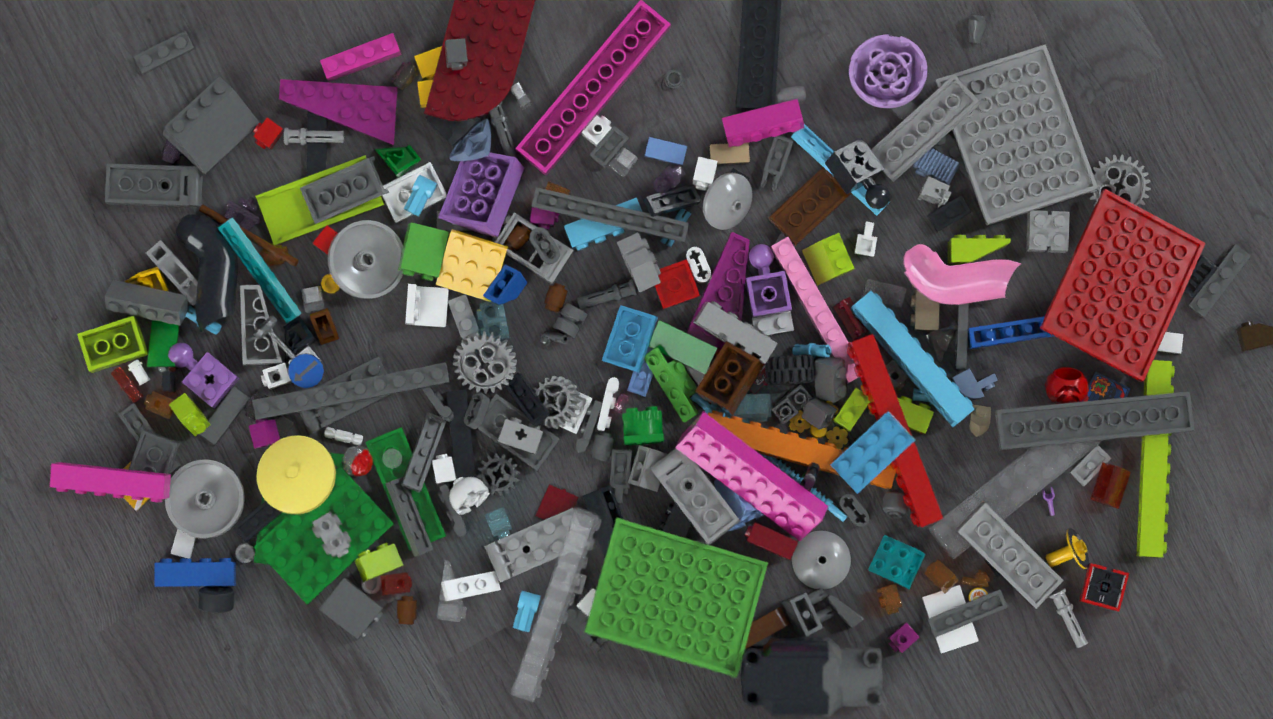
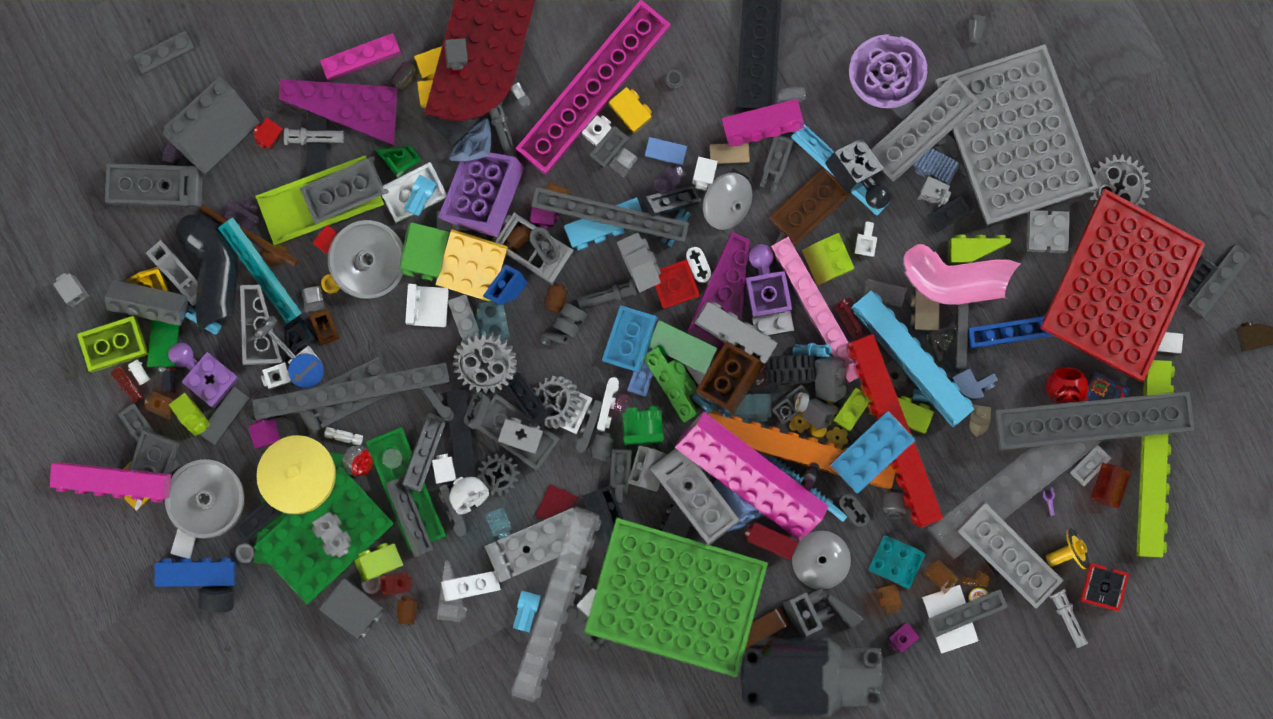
none -> light grey brick [53,273,89,307]
none -> yellow brick [609,87,652,134]
none -> light grey tile [795,392,809,413]

